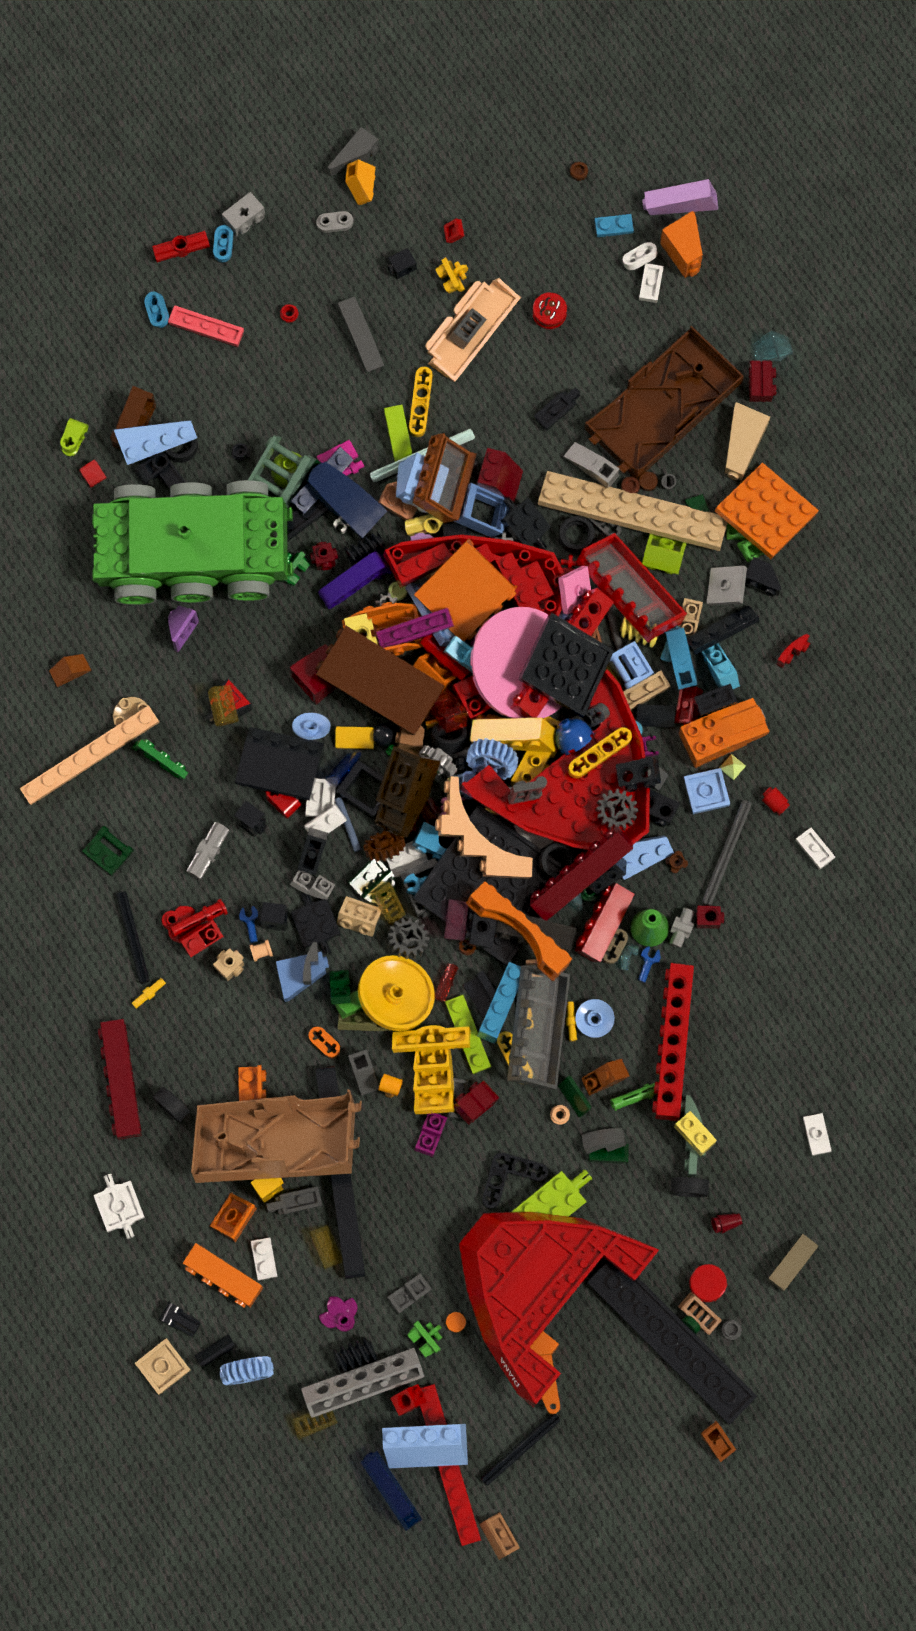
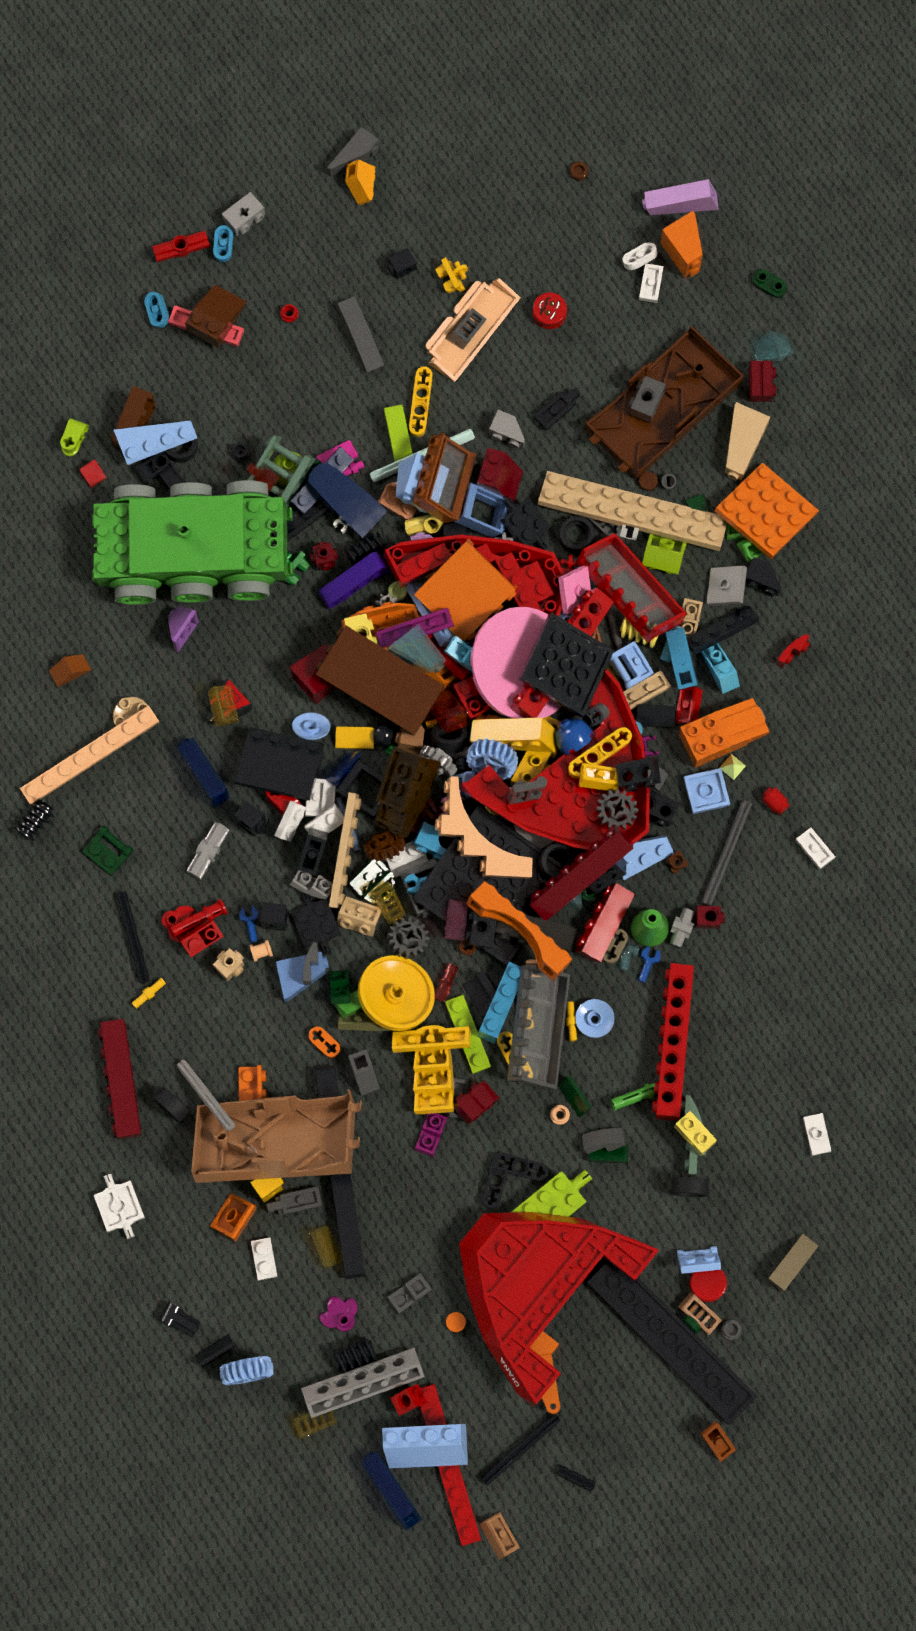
green wing [132,739,188,780] -> none
tan plate [135,1338,191,1395] -> none
orange brick [183,1243,263,1308] -> none
light grey plate [317,211,353,233] -> none
light orange piece [378,1074,403,1098] -> none
bright green hips [407,1321,443,1358] -> none
red plate [444,218,464,243] -> none
light grey slope [564,442,619,488] -> none
dark orange slope [581,1059,629,1096] -> none
dark azure plate [595,214,634,237] -> none
copper tile [621,477,640,494] -> none
black window [693,684,737,717] -> none
dark red cone [711,1213,742,1234] -> none
none -> black piece [14,798,55,841]
none -> clear blue slope [177,738,230,808]
none -> light grey axle [177,1060,235,1131]
none -> reddish brown slope [185,285,247,348]
none -> clear red plate [246,462,280,493]
none -> white plate [274,801,307,842]
none -> tan plate [329,792,361,909]
none -> clear light blue slope [386,624,446,674]
none -> light grey slope [489,410,525,449]
none -> black axle [557,1466,596,1491]
none -> yellow slope [579,763,619,792]
none -> white sticker [620,521,639,541]
none -> dark grey brick [629,376,666,423]
none -> light blue plate [677,1246,721,1274]
none -> dark green plate [752,269,787,298]

